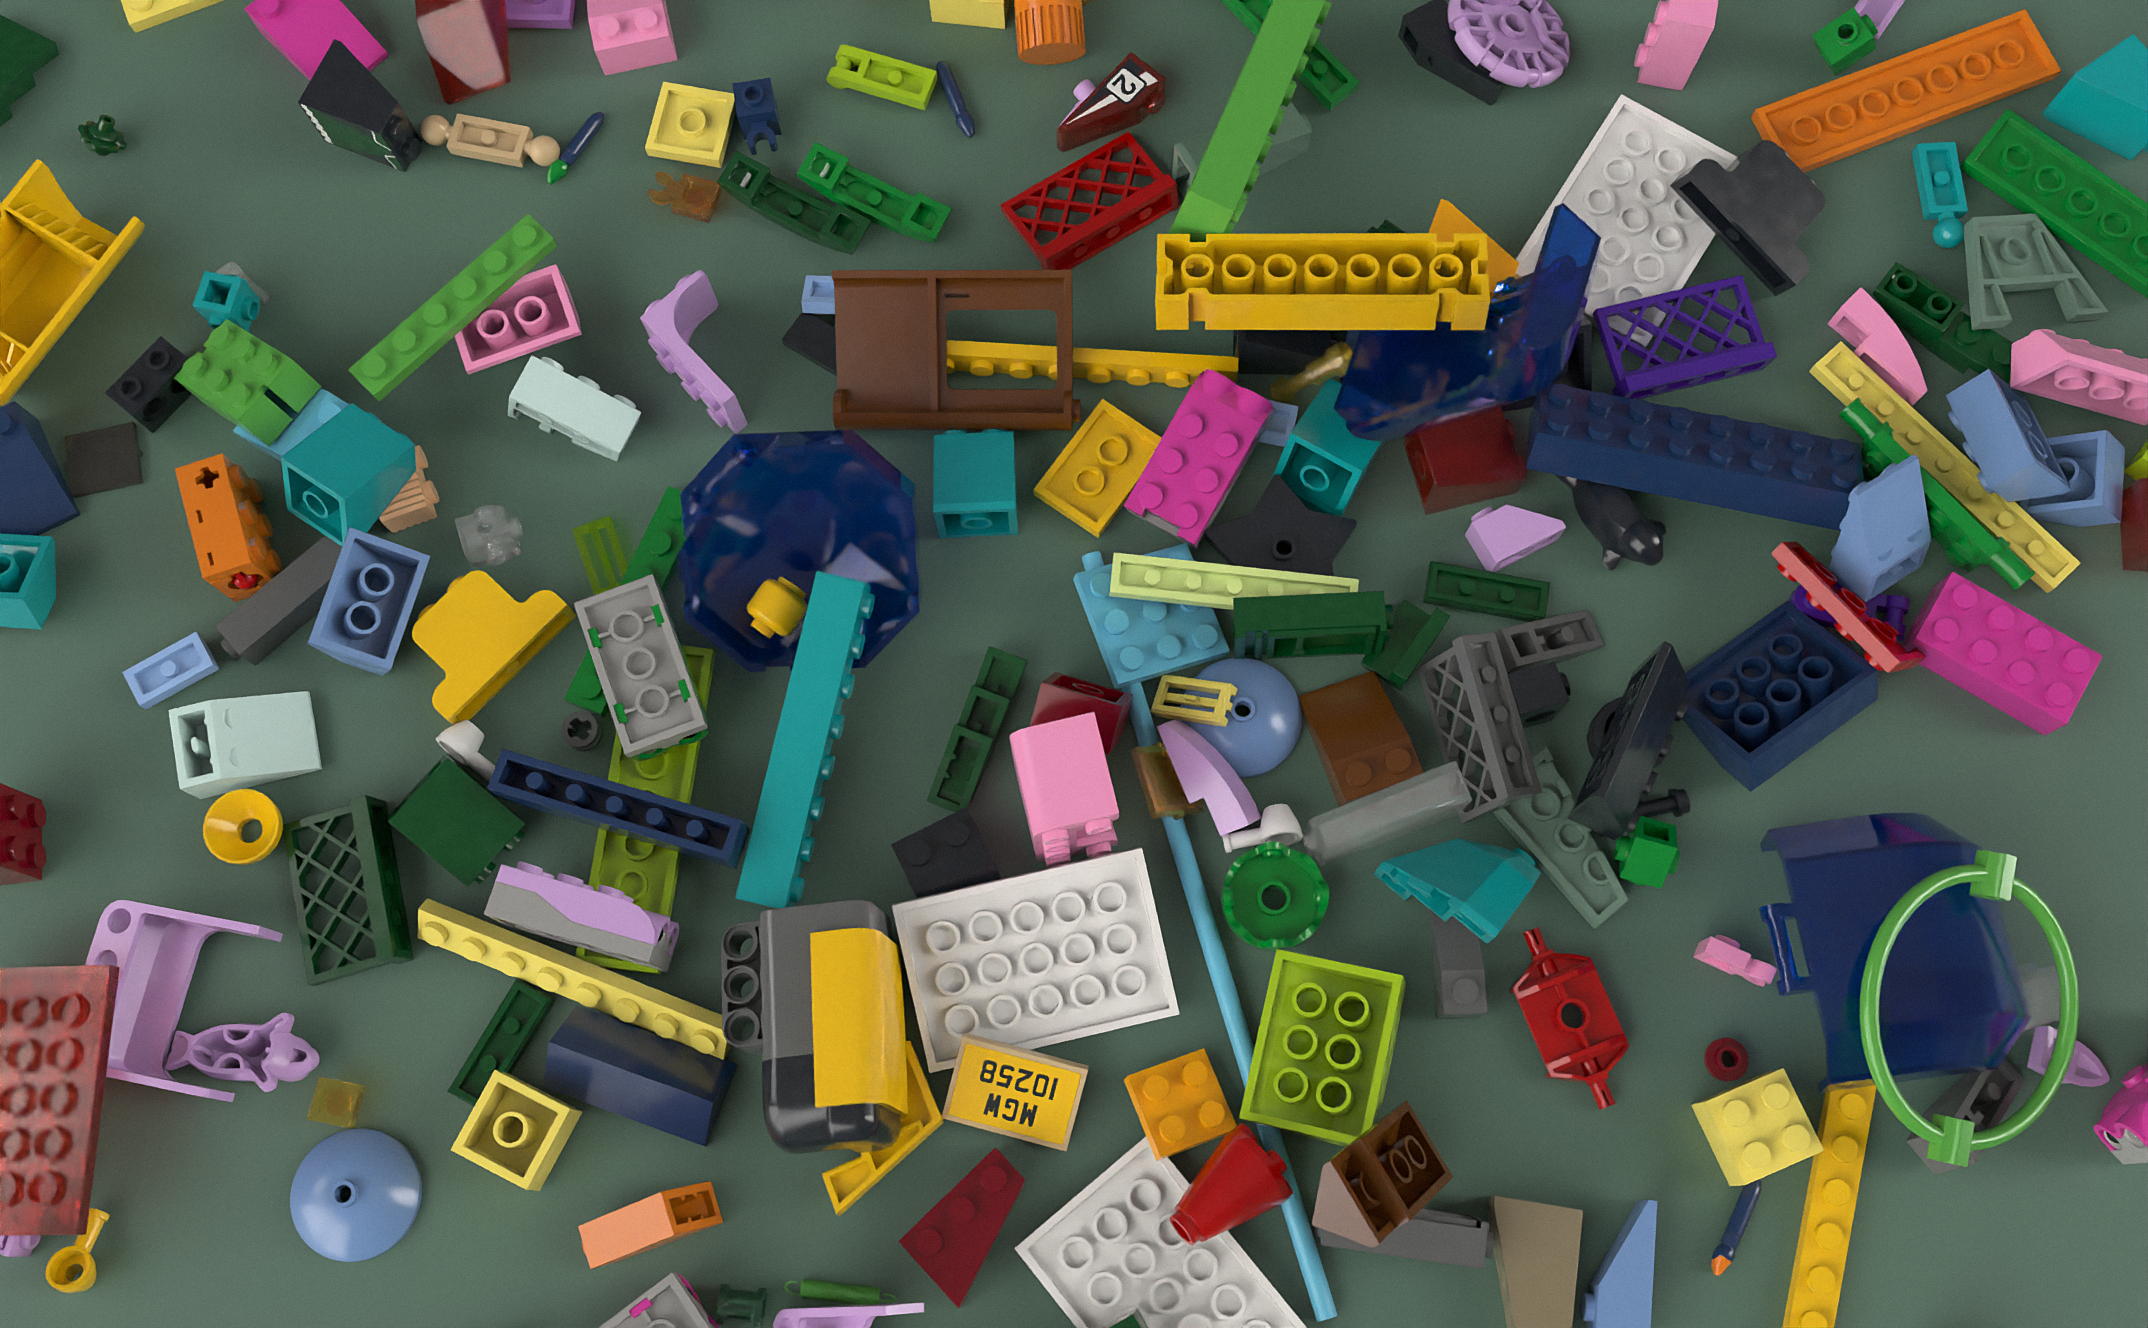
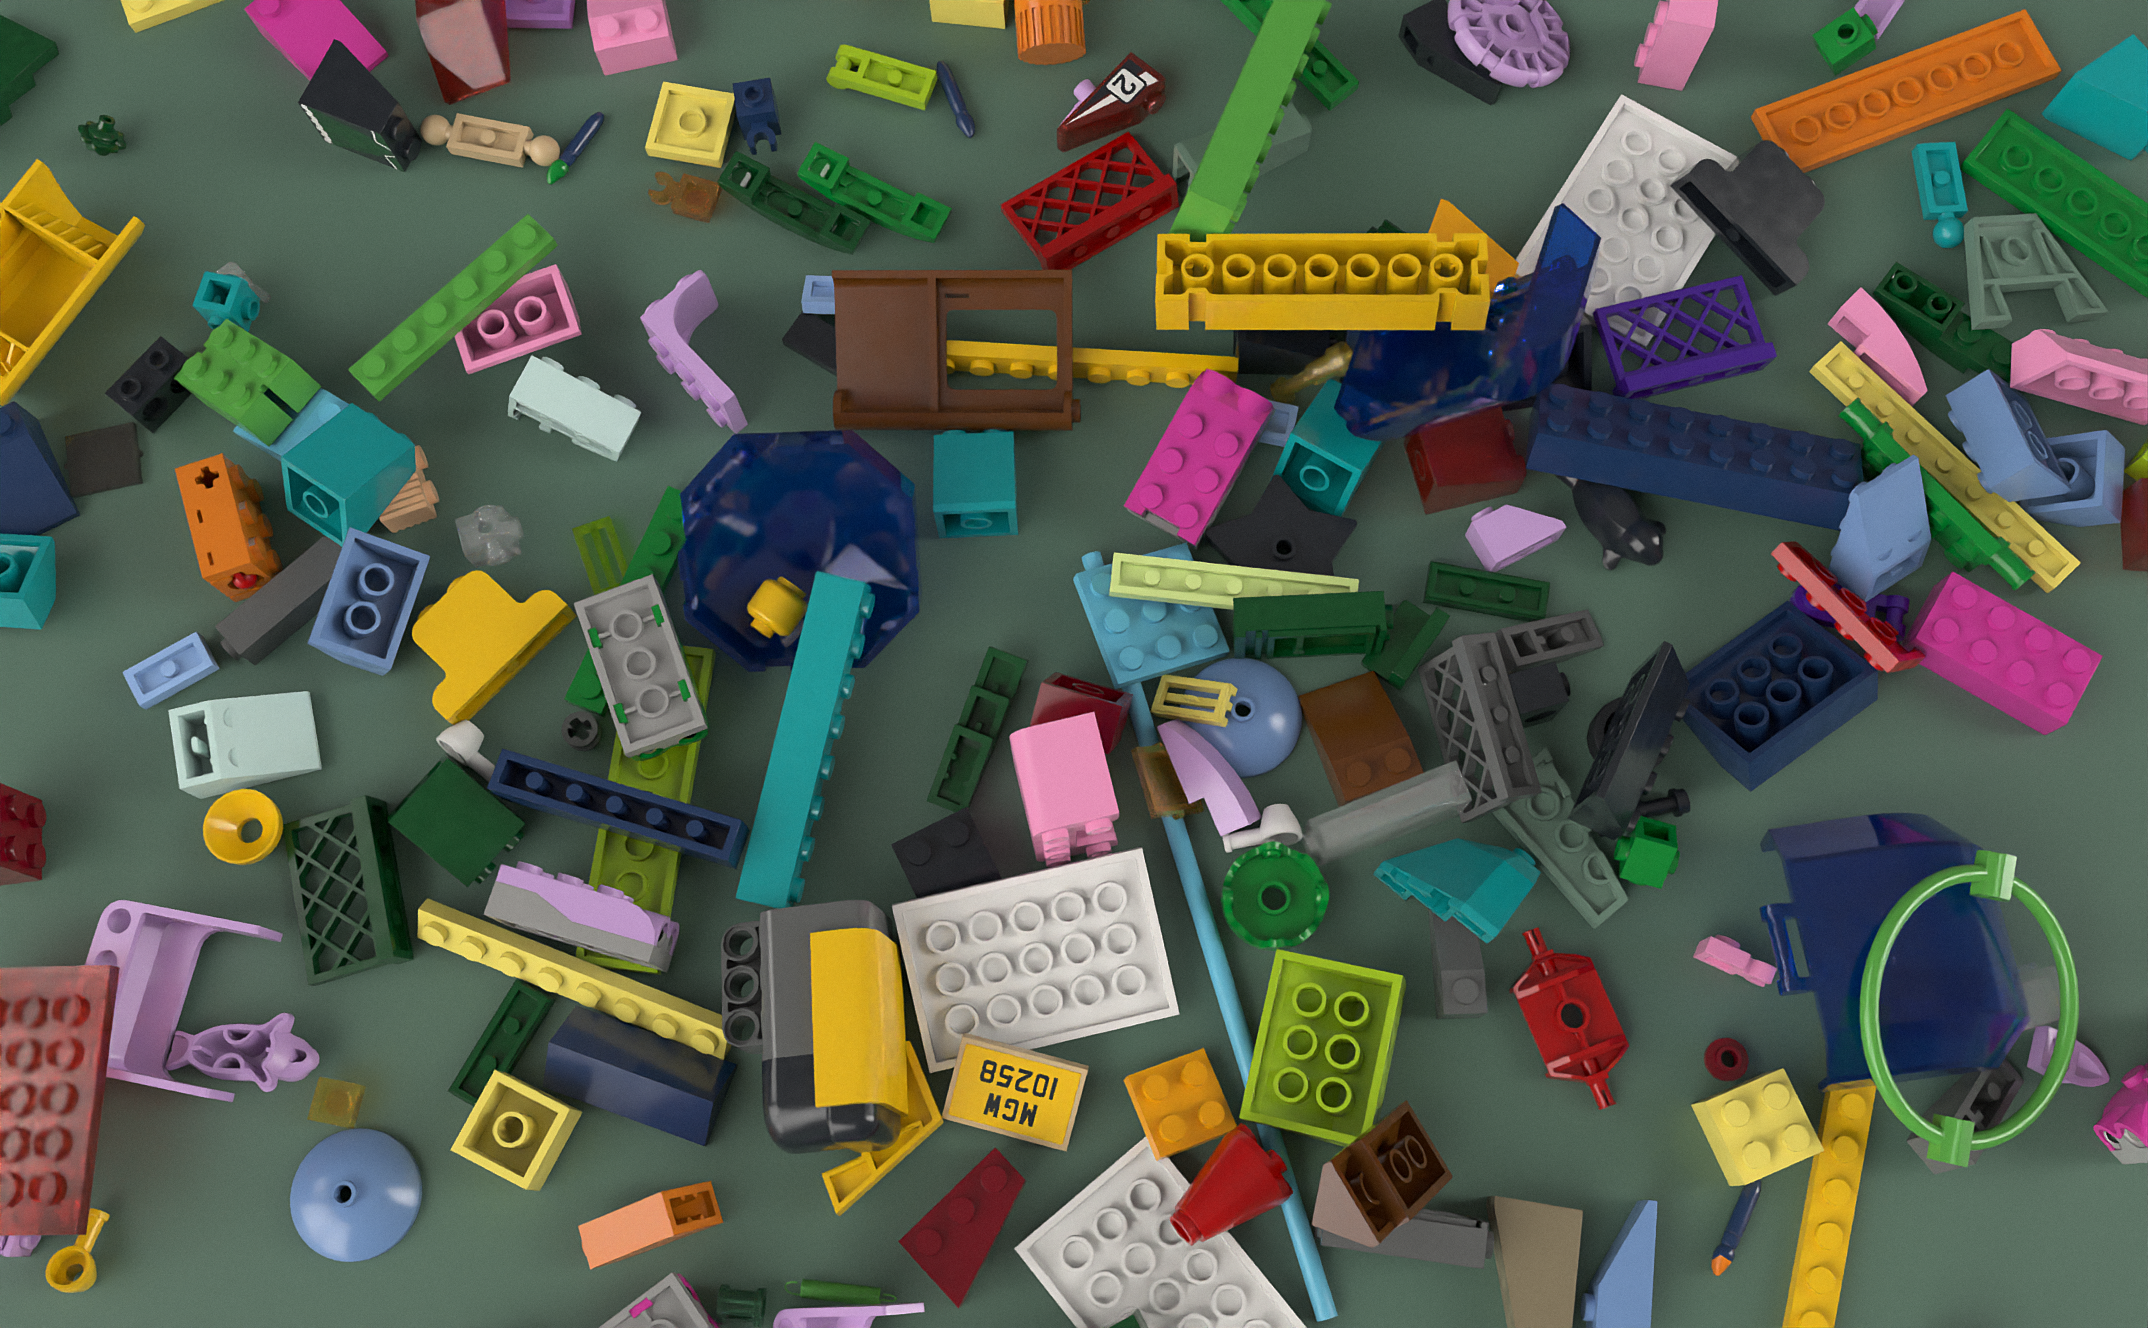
yellow plate [1033,399,1162,538] -> none

